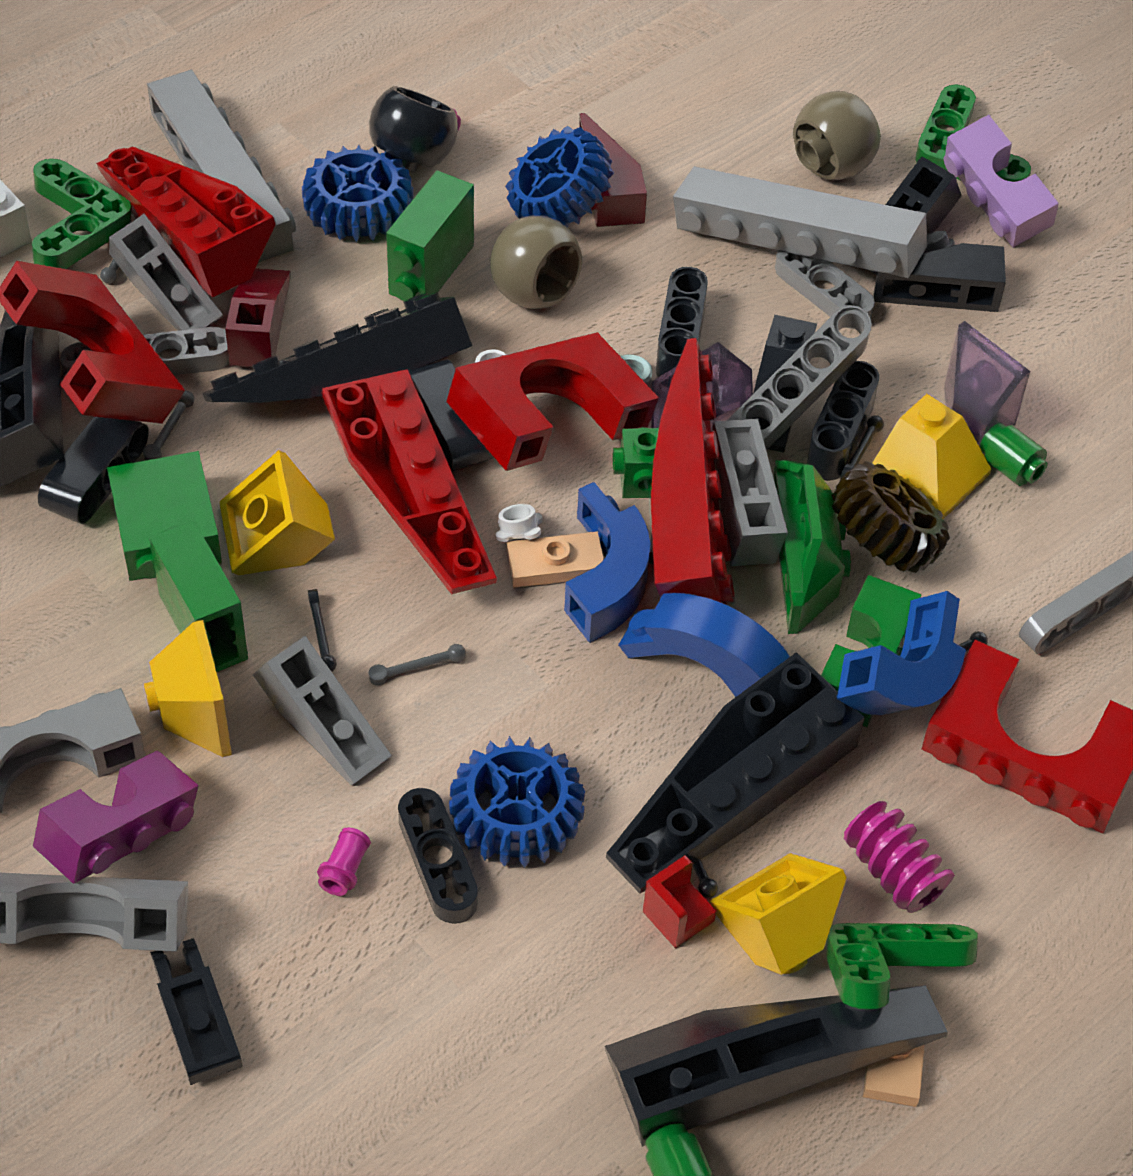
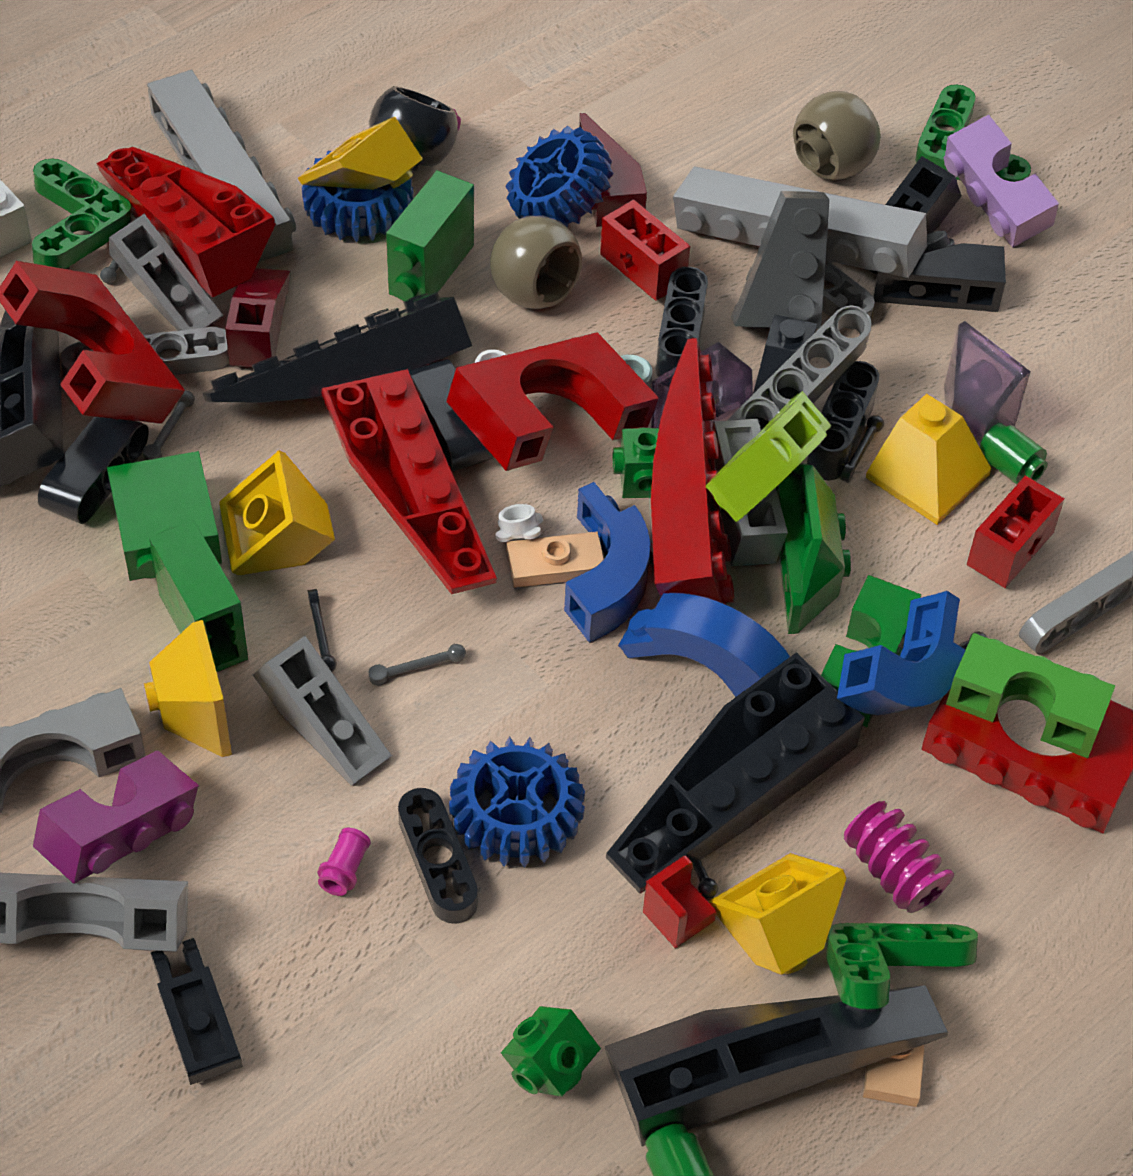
dark brown gear [831,461,950,573] -> none
none -> yellow slope [298,117,422,190]
none -> green brick [501,1006,601,1097]
none -> red brick [600,200,691,301]
none -> lime slope [706,391,831,522]
none -> dark grey wedge [731,191,830,329]
none -> bright green arch [946,633,1115,758]
none -> red brick [966,475,1065,588]

